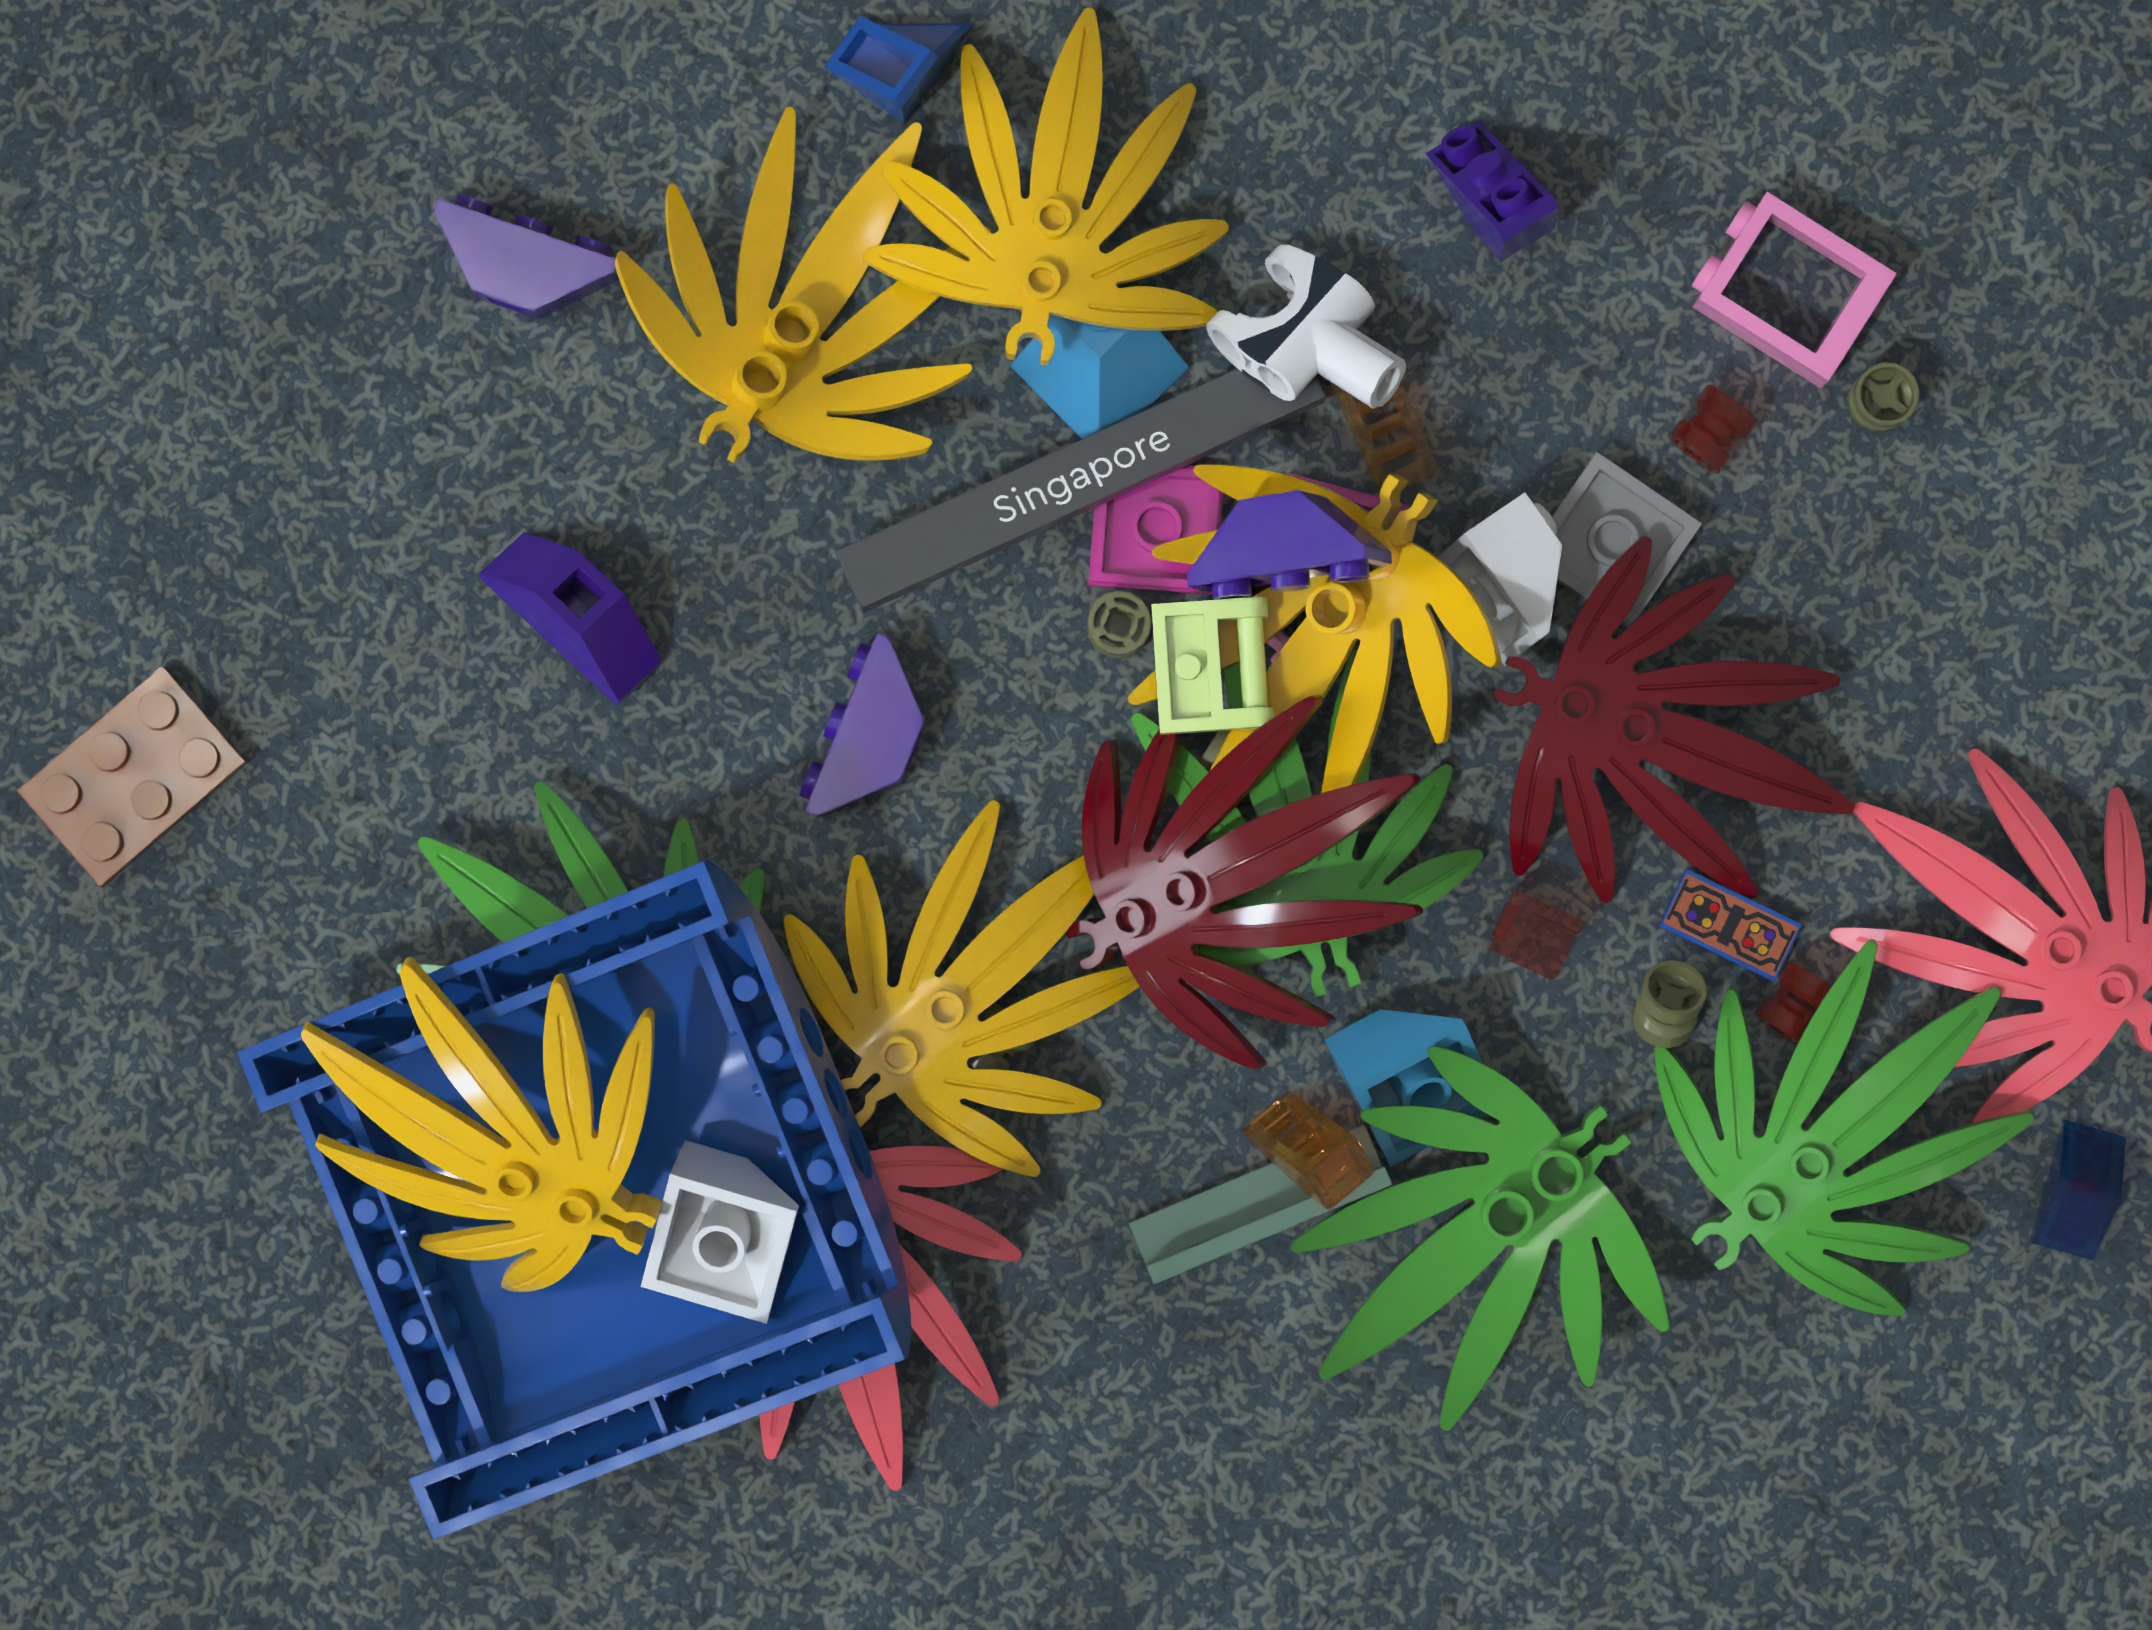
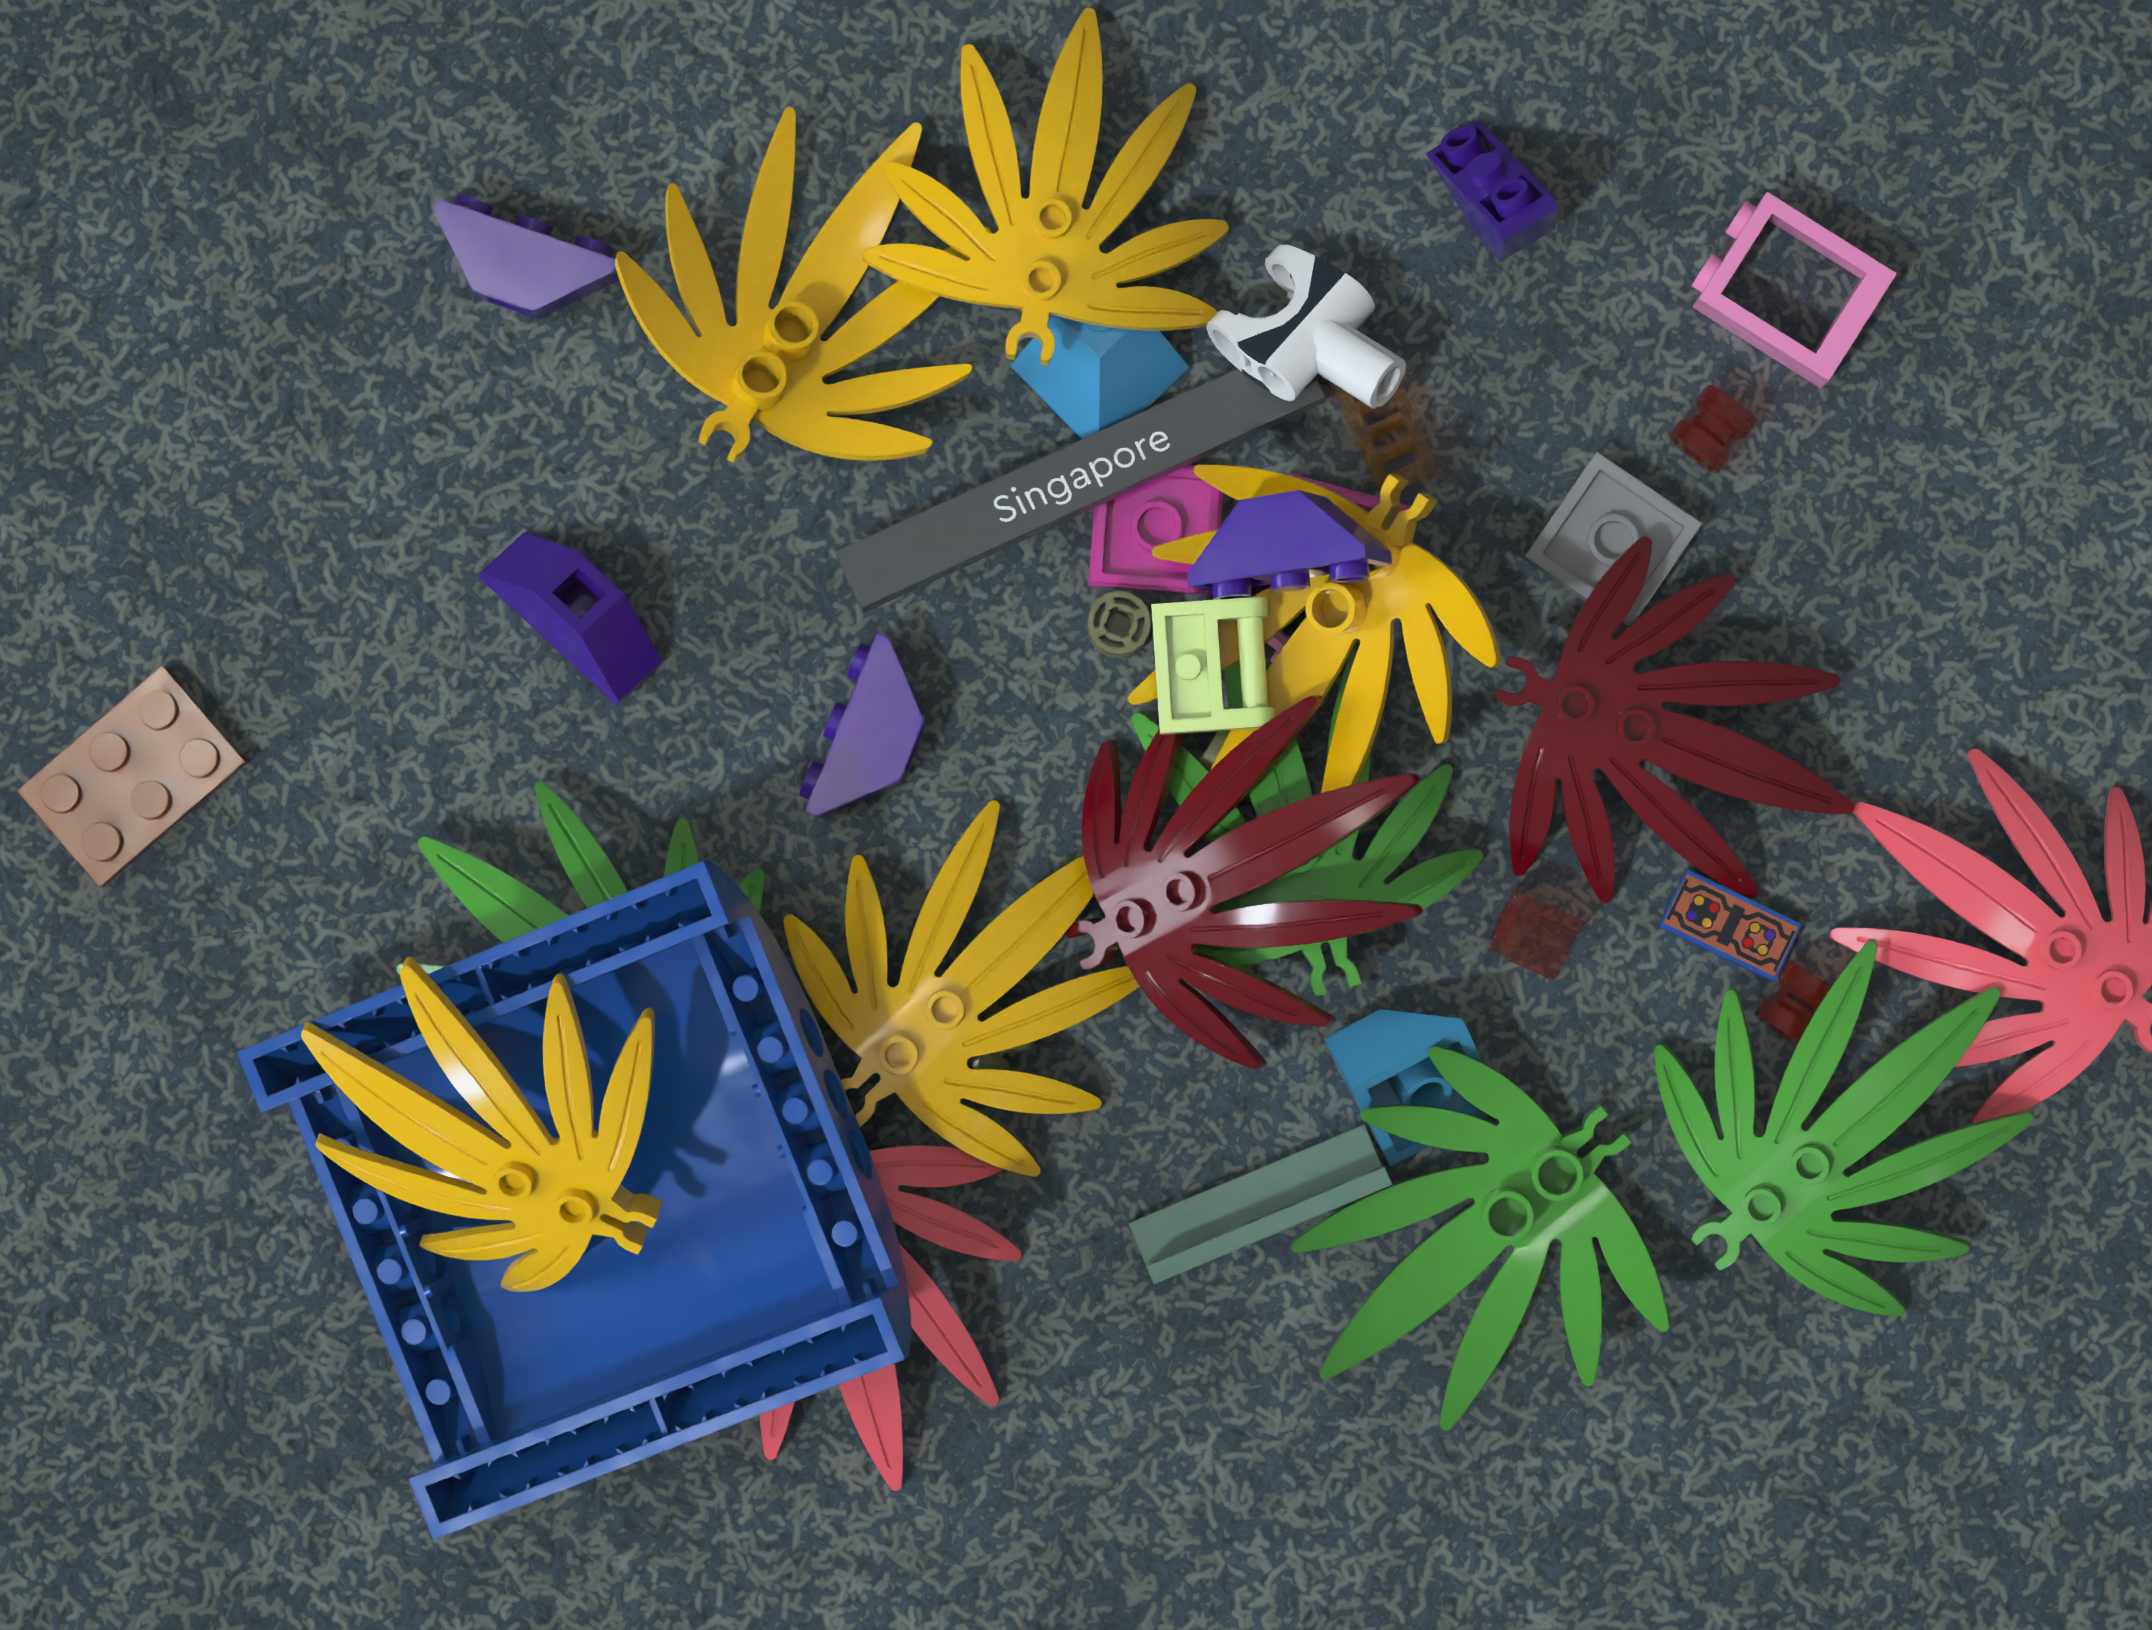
white slope [641,1140,799,1324] -> none
blue slope [824,16,975,124] -> none
clear orange slope [1242,1091,1374,1209] -> none
white slope [1438,492,1562,666] -> none
olive wheel [1632,960,1707,1048] -> none
olive wheel [1847,362,1919,433] -> none
clear blue slope [2030,1120,2126,1260] -> none

